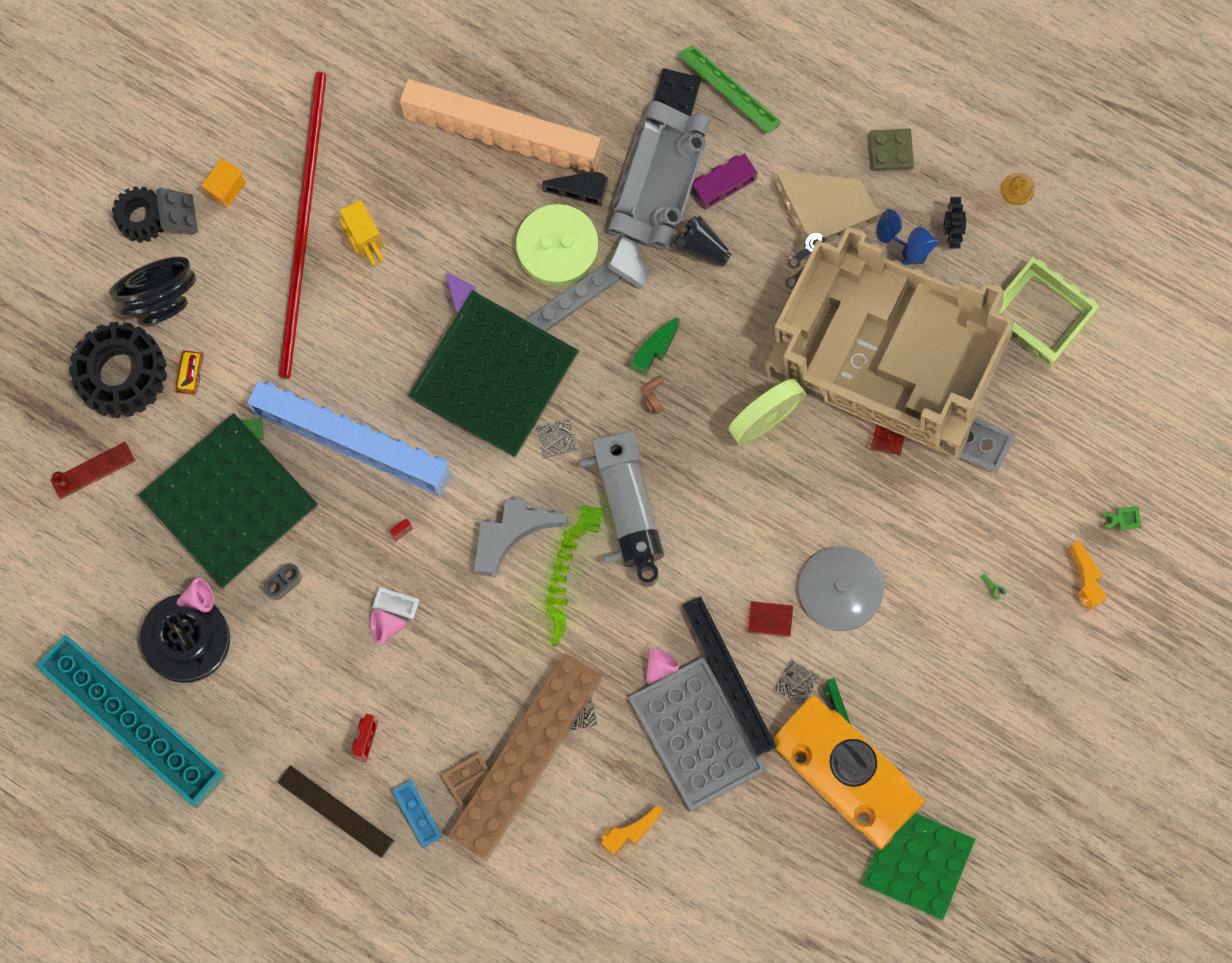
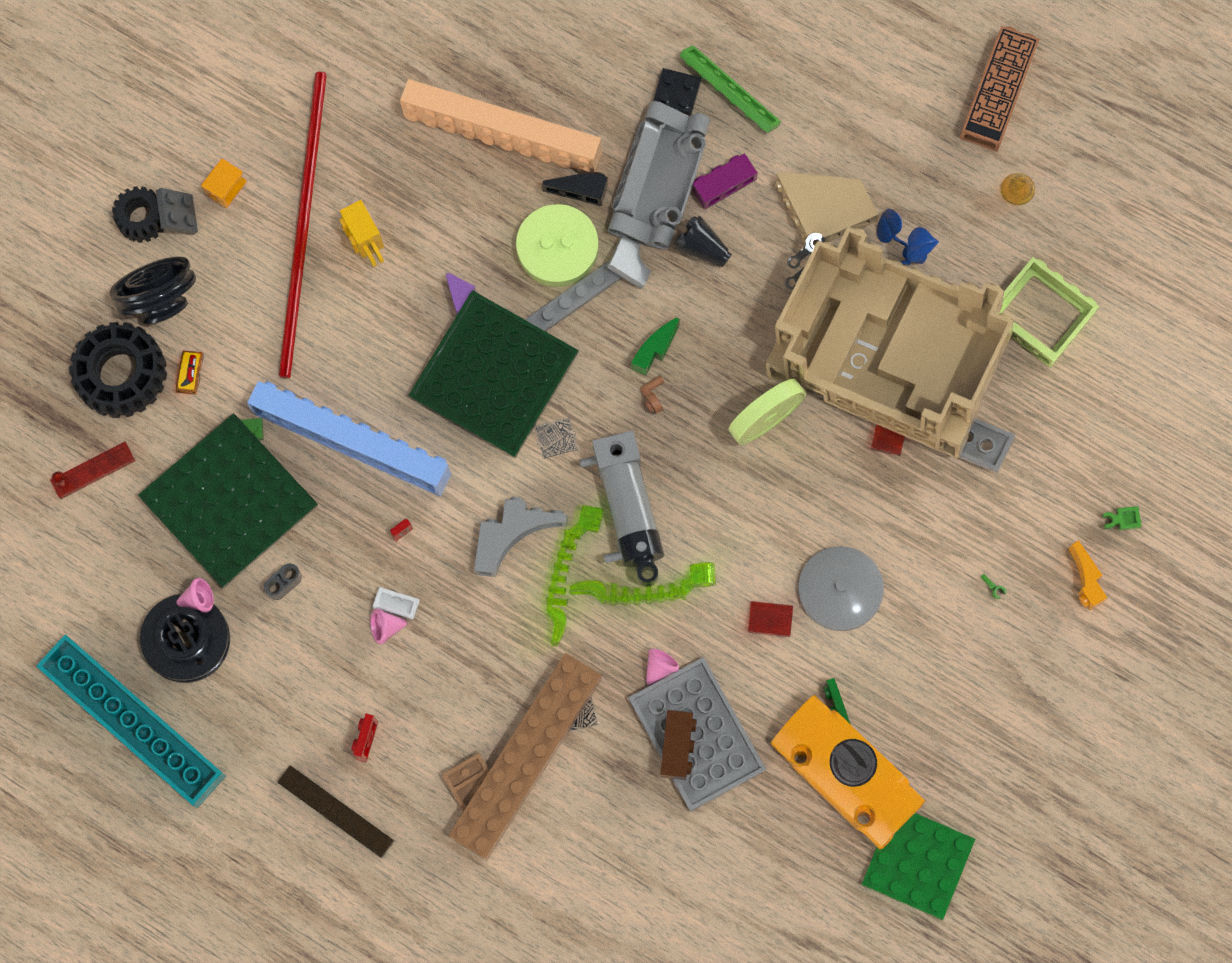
dark azure plate [392,780,443,848] -> none
light orange slope [601,805,663,857] -> none
black plate [681,596,776,758] -> none
clear piece [772,658,821,707] -> none
olive plate [870,128,914,171] -> none
black gear [944,197,966,249] -> none
none -> clear neon green piece [569,562,716,606]
none -> reddish brown brick [660,710,697,780]
none -> nougat brick [959,26,1039,152]

